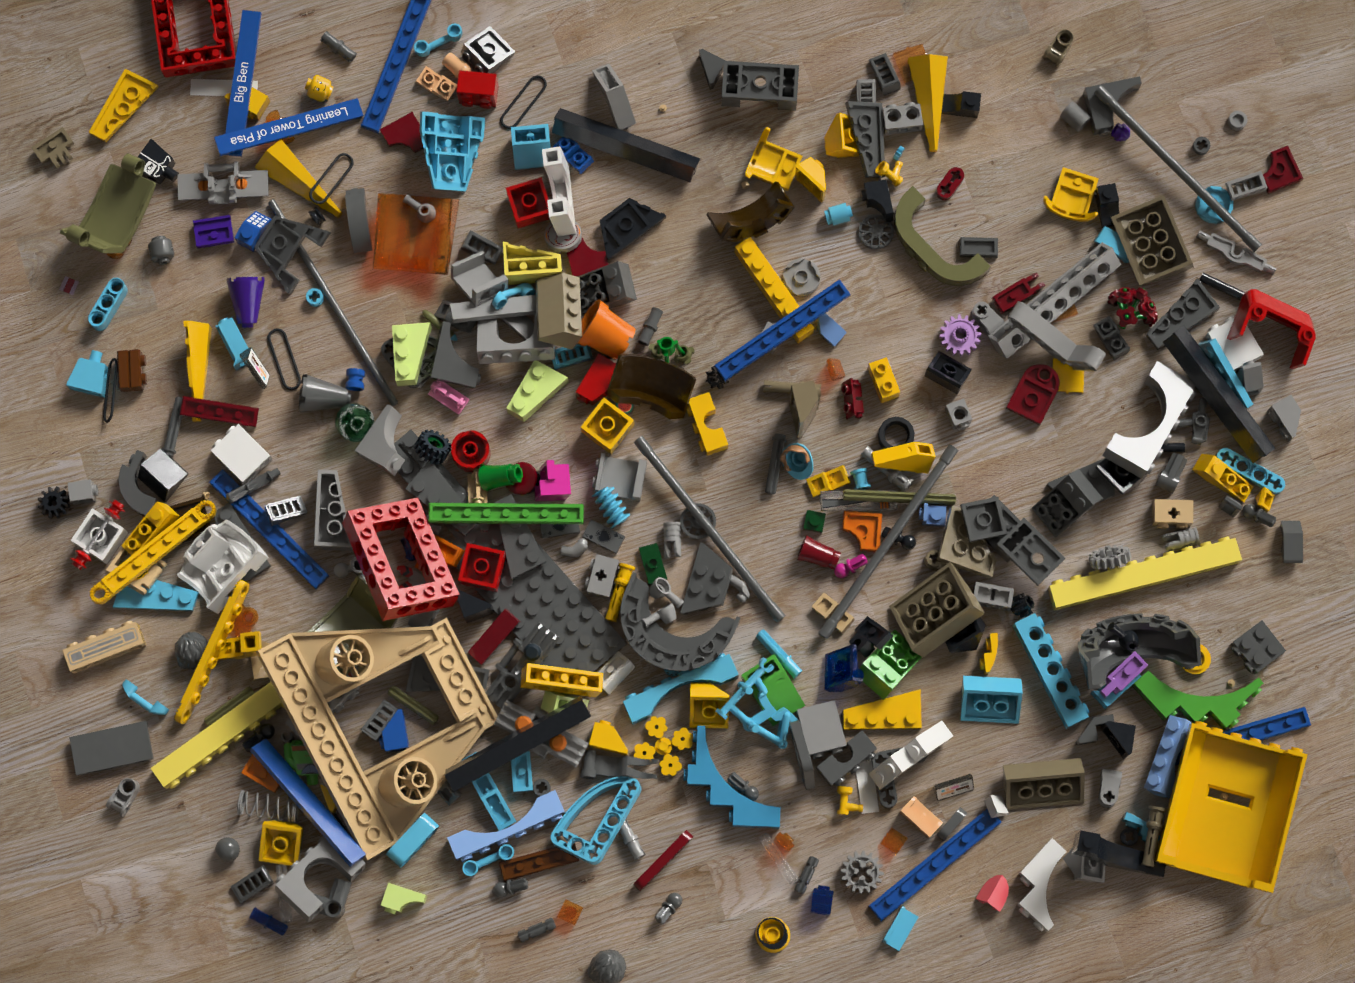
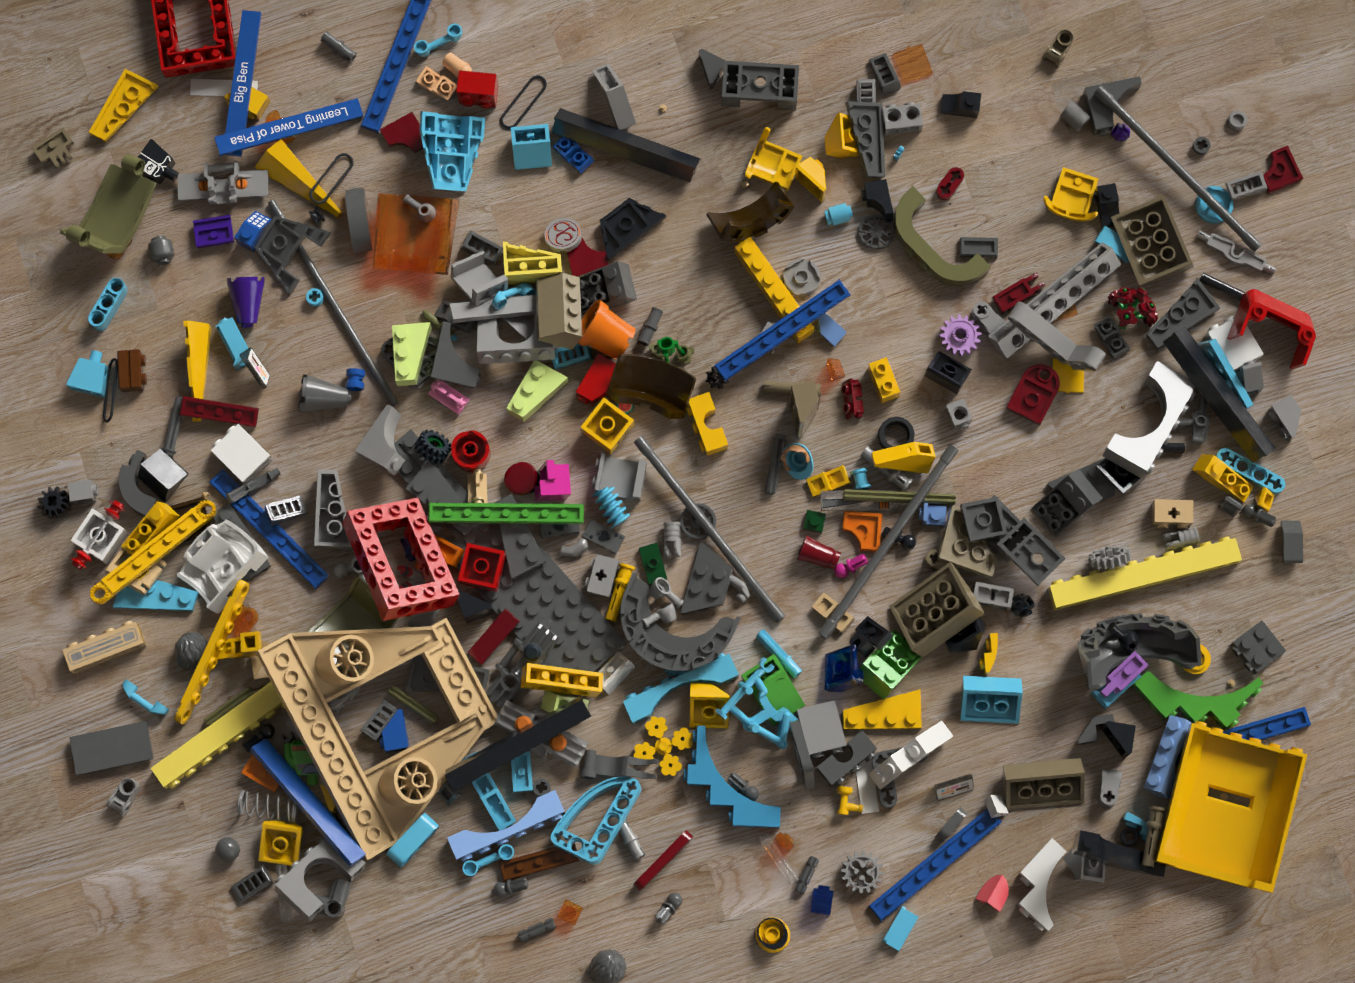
sticker [59,276,79,295] -> none
clear blue axle [249,907,288,936] -> none
black piece [268,328,301,390] -> none
yellow head [305,75,333,102] -> none
clear green cylinder [335,403,374,442] -> none
yellowish green arch [381,883,427,915] -> none
plate [461,26,515,73] -> none
green plant [478,464,523,491] -> none
red brick [506,177,550,229] -> none
white arch [542,146,576,237] -> none
yellow slope [589,720,628,756] -> none
yellow piece [875,161,903,187] -> none
clear orange slope [880,828,908,855] -> none
light nougat hinge [900,796,943,839] -> none
yellow wedge [907,54,948,152] -> none
medium azure brick [1013,613,1090,729] -> none
dark grey piece [1155,453,1187,494] -> none

